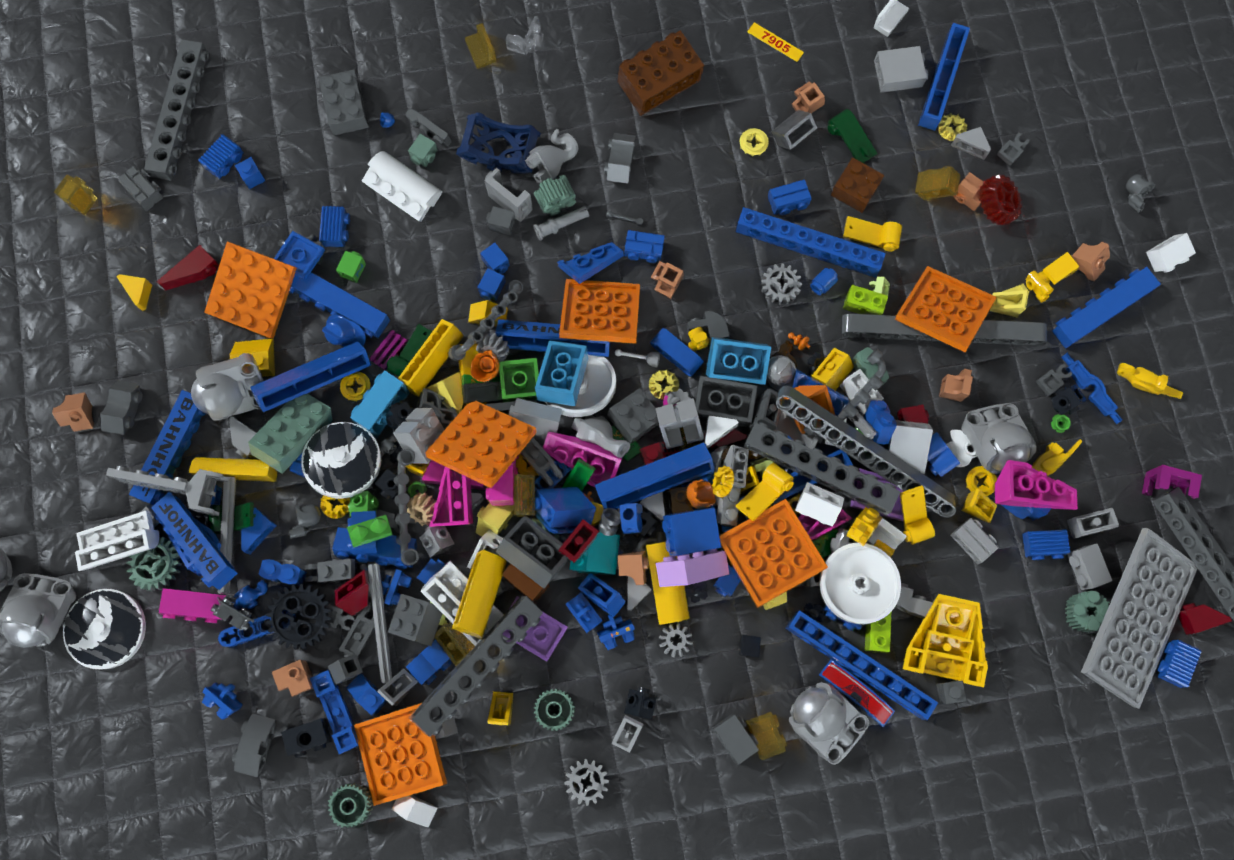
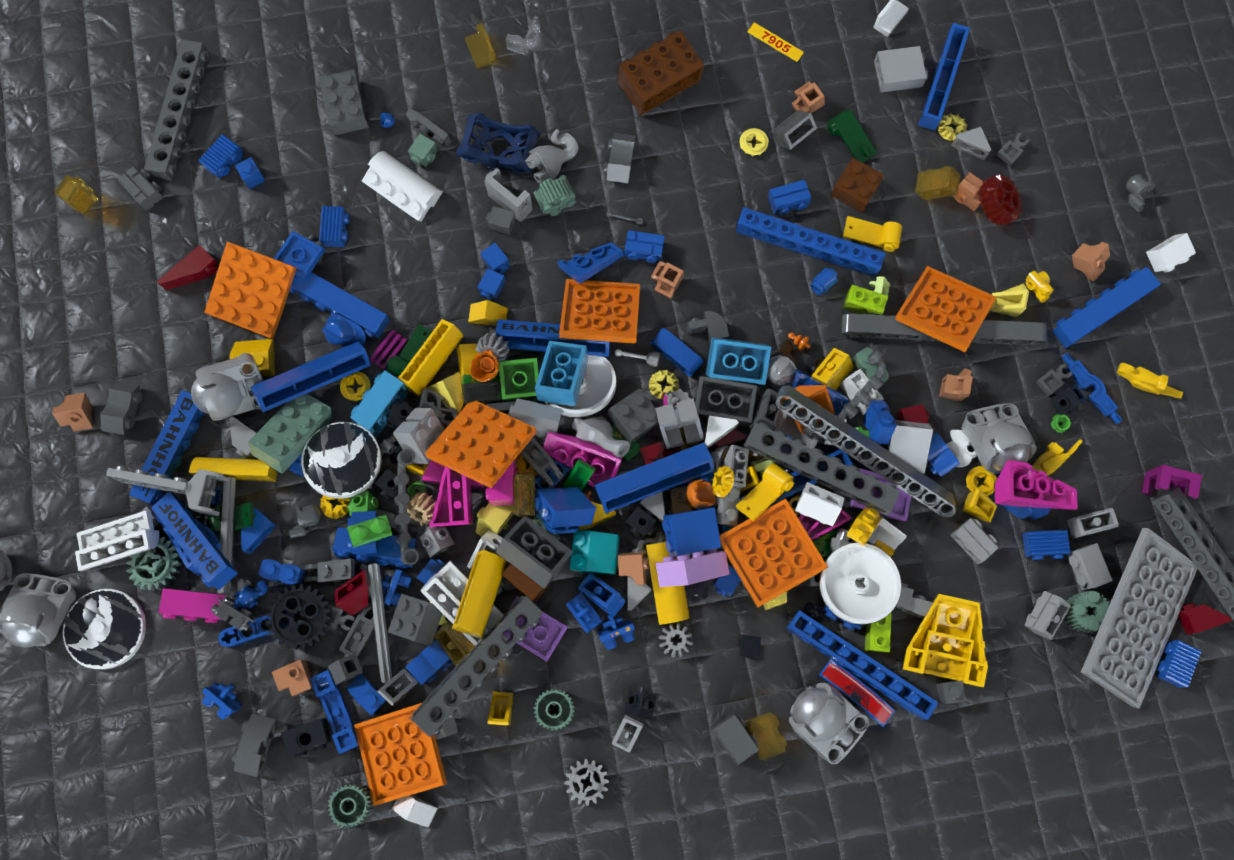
yellow slope [116,274,152,311] -> none
bright green brick [336,251,366,283] -> none
dark grey bar [448,280,523,361] -> none
light grey pin [533,206,589,240] -> none
dark red slope [558,519,599,563] -> none
flat silver wheel [598,508,621,536] -> none
blue leg [620,503,643,534] -> none
yellow plate [688,327,709,352] -> none
light grey gear [761,263,802,305] -> none
light grey axle [848,412,877,439] -> none
yellow door [900,485,935,545] -> none
yellow slope [1043,252,1079,285] -> none
none -> light grey brick [1025,591,1071,640]

